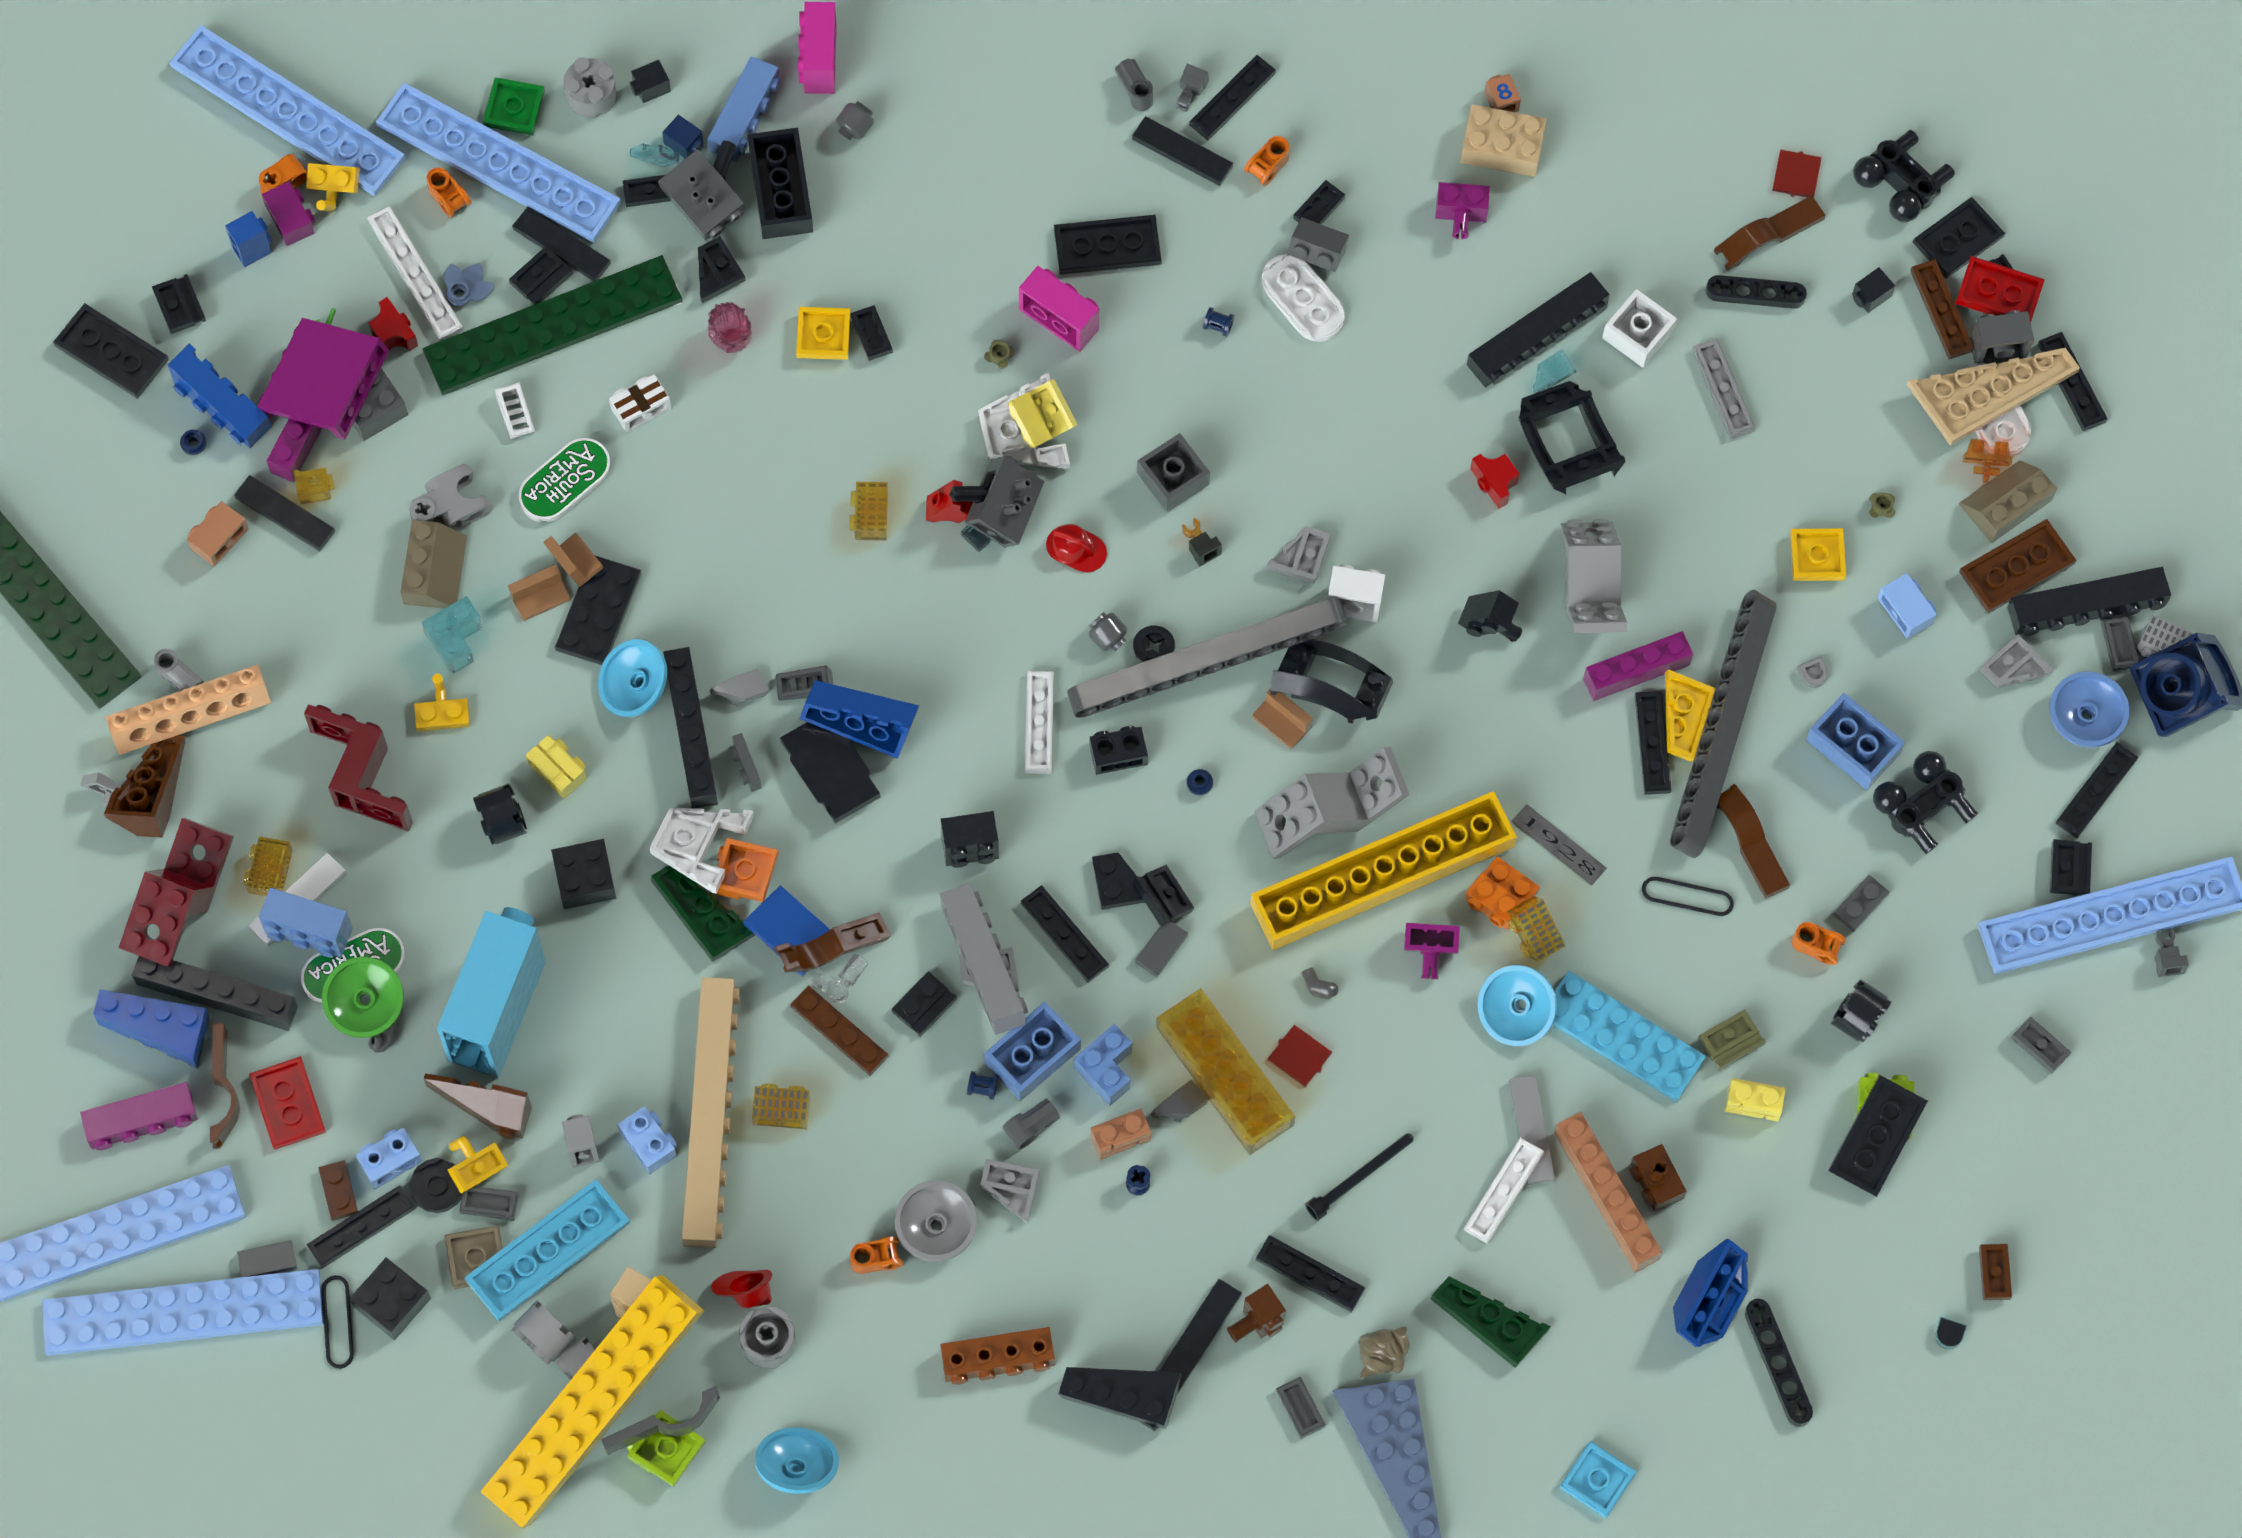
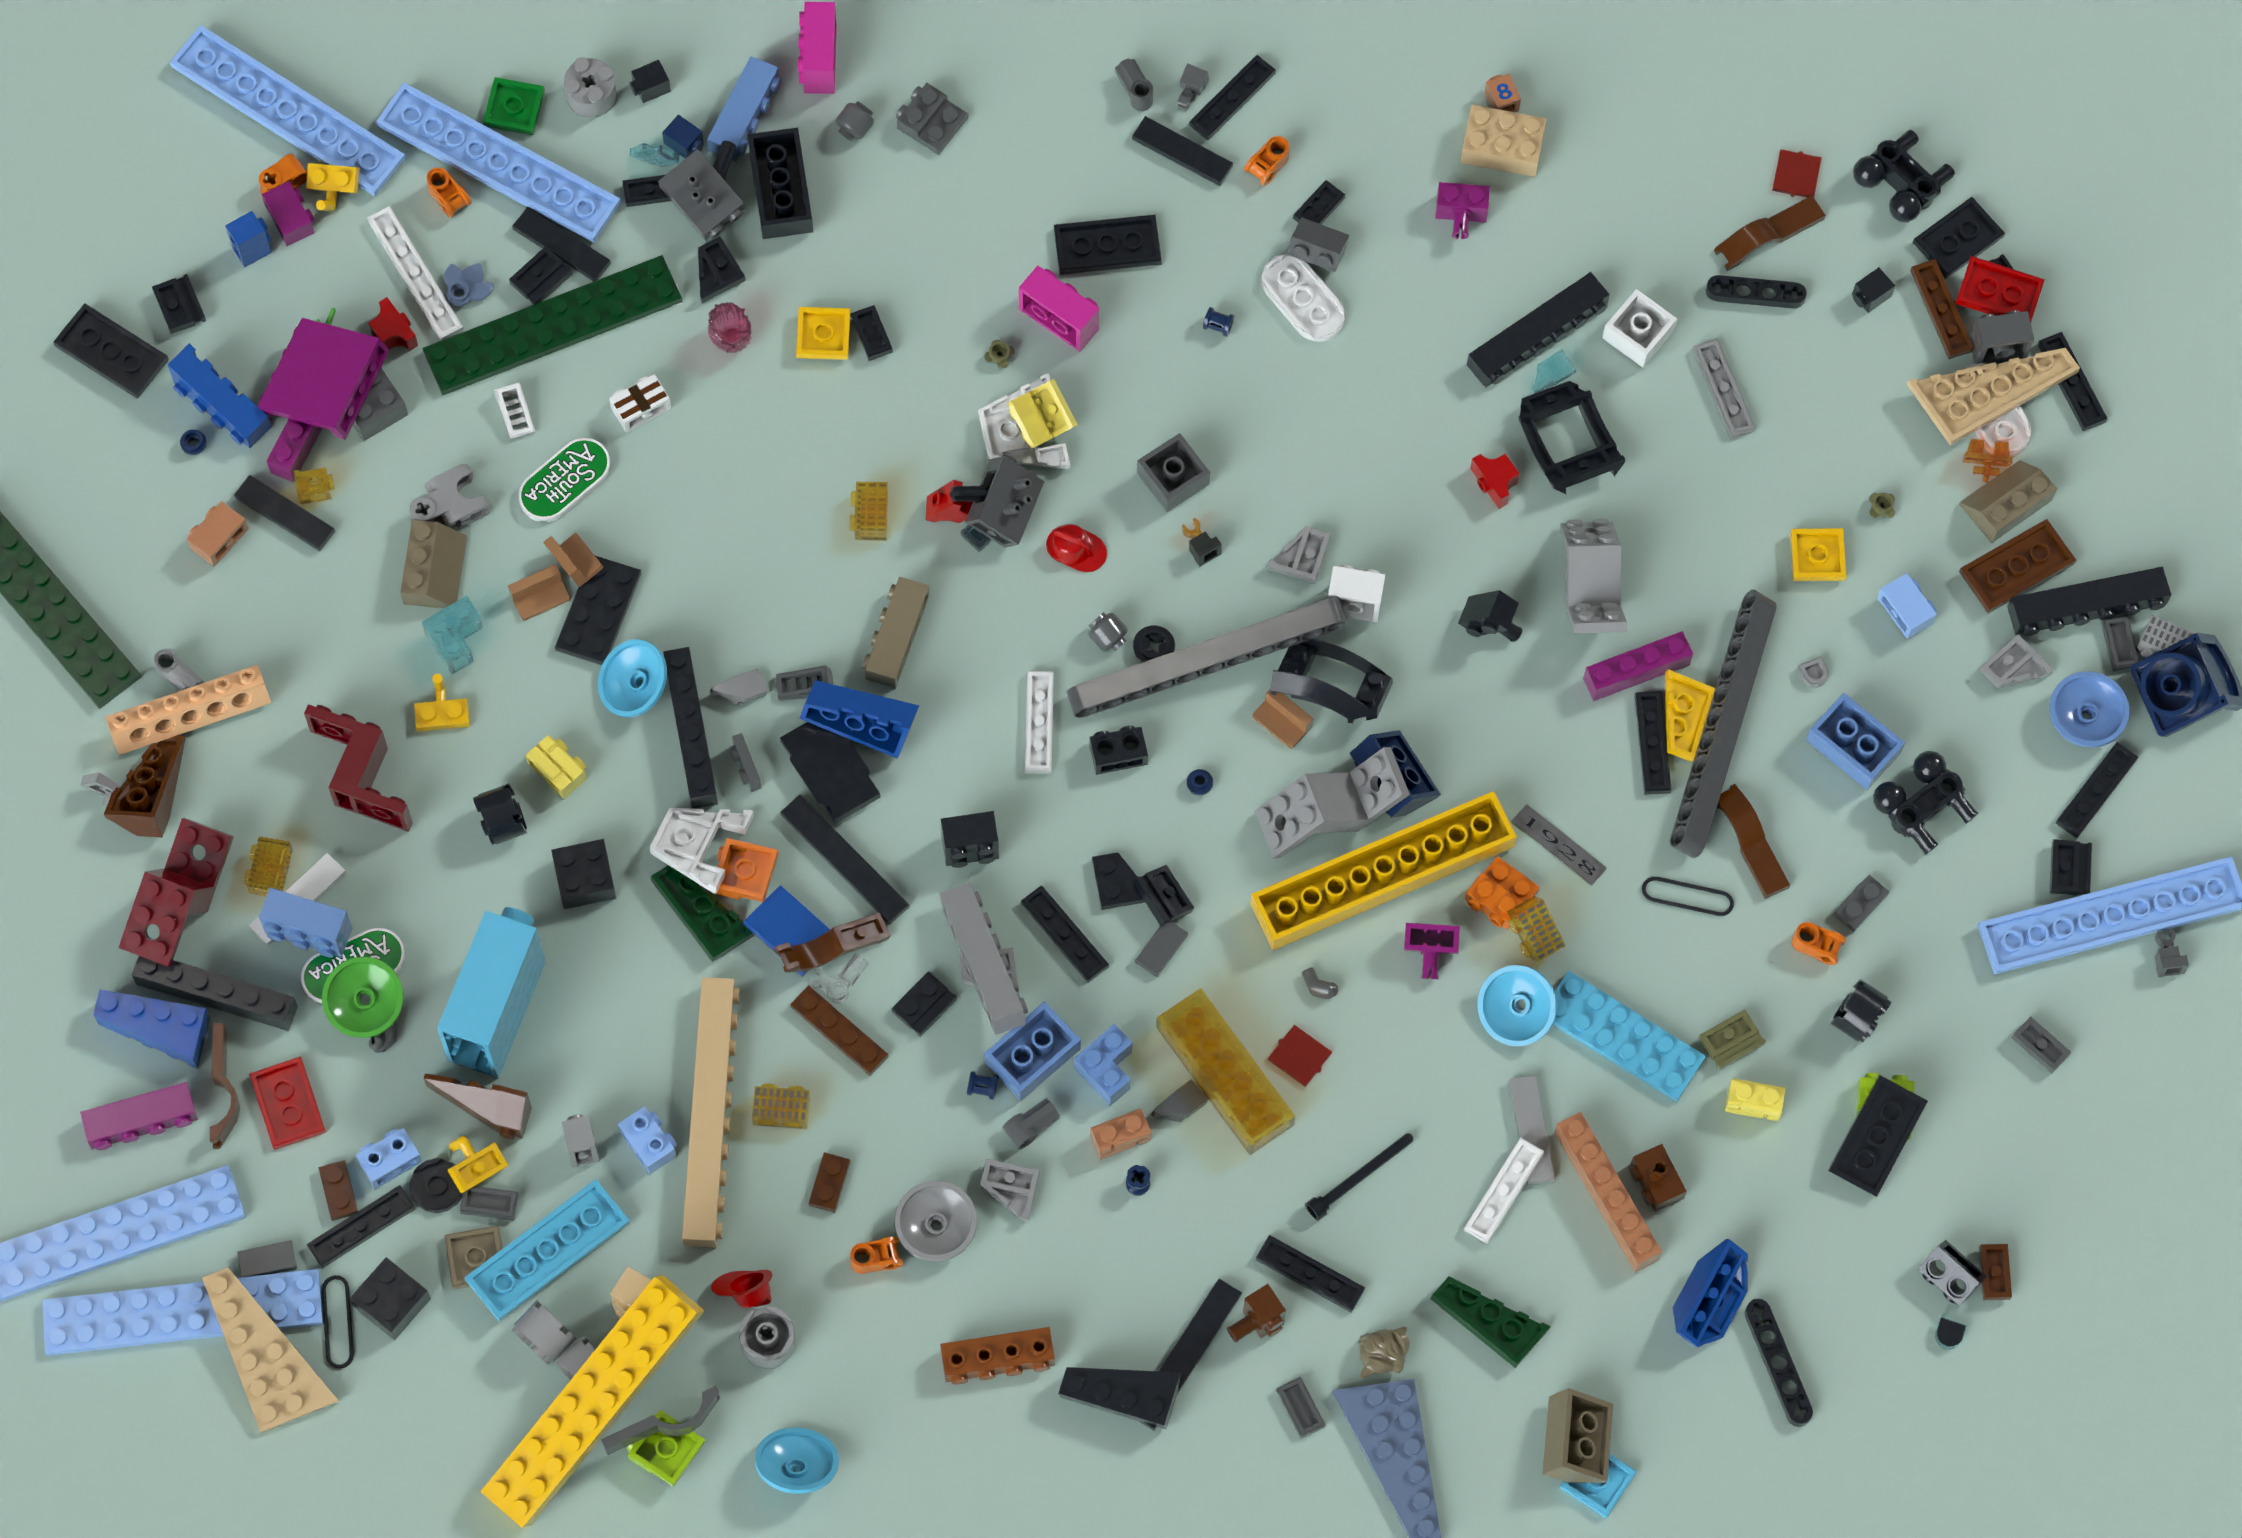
none -> tan wing [202,1268,340,1433]
none -> black tile [780,795,909,924]
none -> reddish brown plate [809,1152,851,1213]
none -> dark tan brick [862,577,930,688]
none -> dark grey plate [896,82,968,155]
none -> dark blue slope [1350,730,1441,818]
none -> dark tan slope [1543,1388,1613,1483]
none -> brick [1918,1240,1987,1306]

